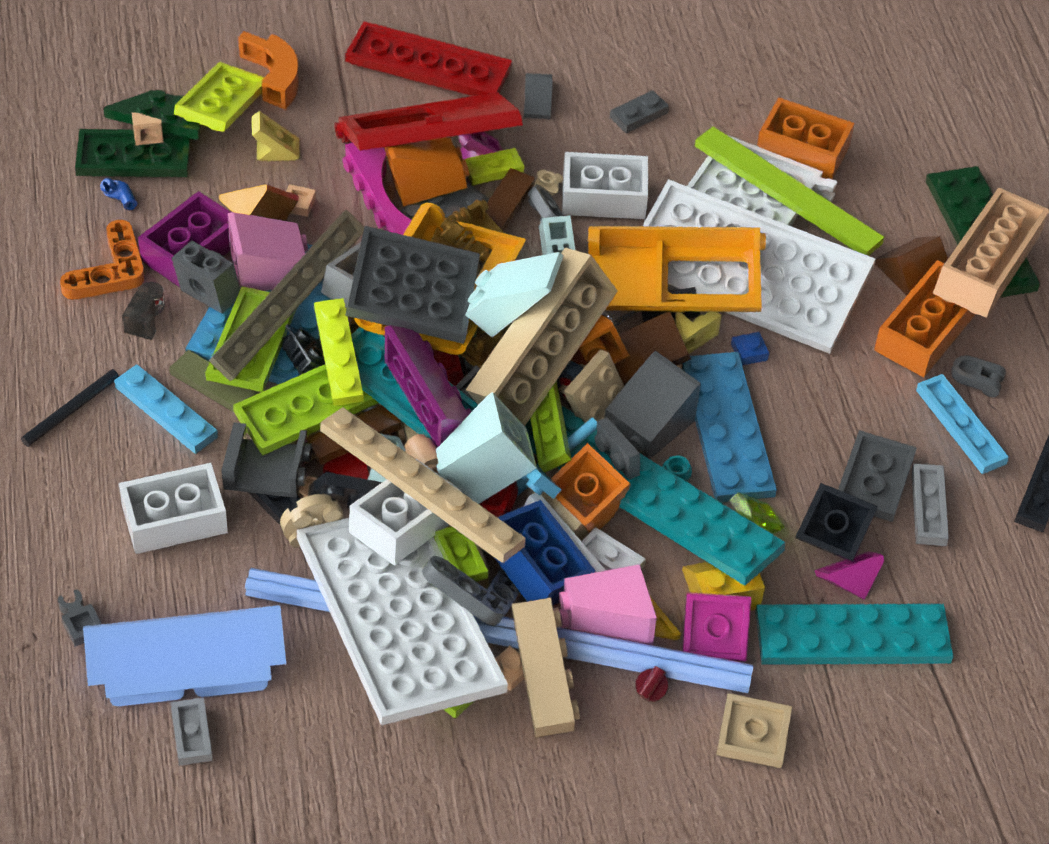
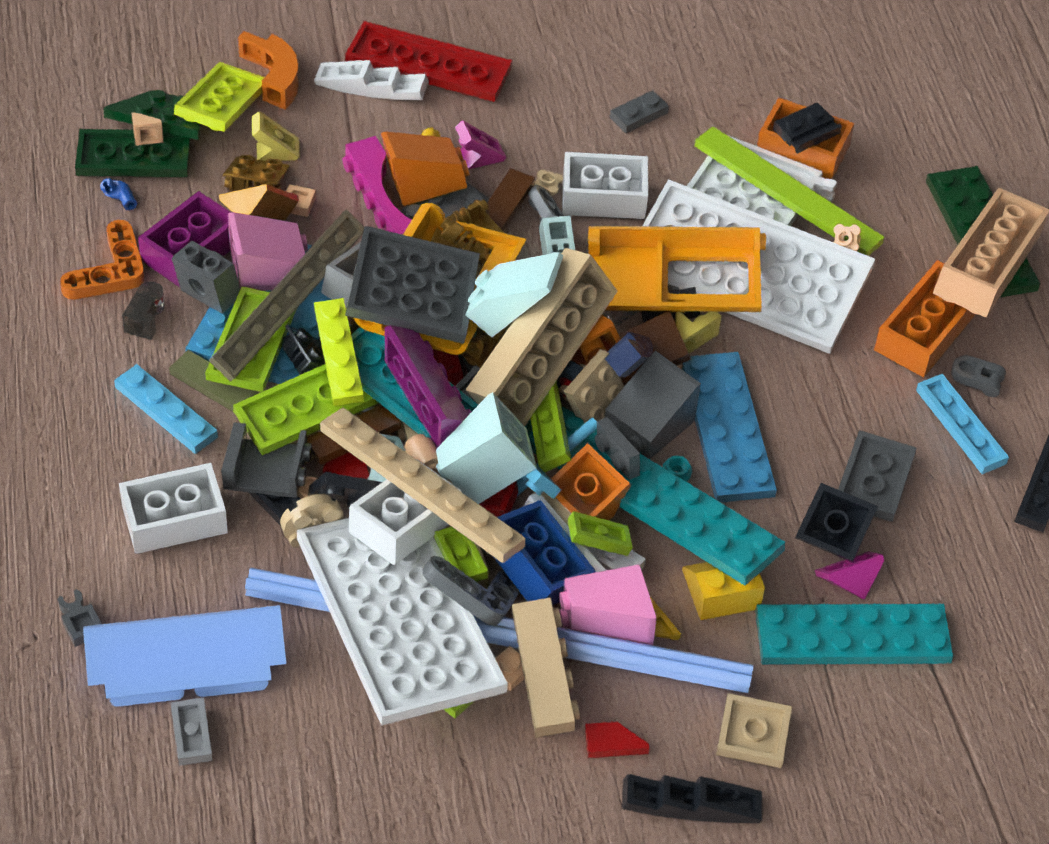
black bar [21,369,119,447] -> none
red piece [334,92,523,151] -> none
neon yellow plate [464,148,524,185] -> none
dark grey slope [524,73,553,119] -> none
dark red plate [636,666,668,702] -> none
dark pink tile [682,592,751,661] -> none
clear neon green slope [729,492,785,534] -> none
blue plate [731,332,769,366] -> none
reddish brown slope [875,236,948,296] -> none
light grey plate [912,464,949,546] -> none
none -> pearl gold hinge [223,154,290,192]
none -> white slope [314,60,429,100]
none -> lime plate [567,511,633,556]
none -> red tile [584,722,650,758]
none -> dark blue slope [605,332,653,377]
none -> black slope [622,774,762,823]
none -> black plate [773,102,842,153]
none -> light nougat plate [833,224,861,251]

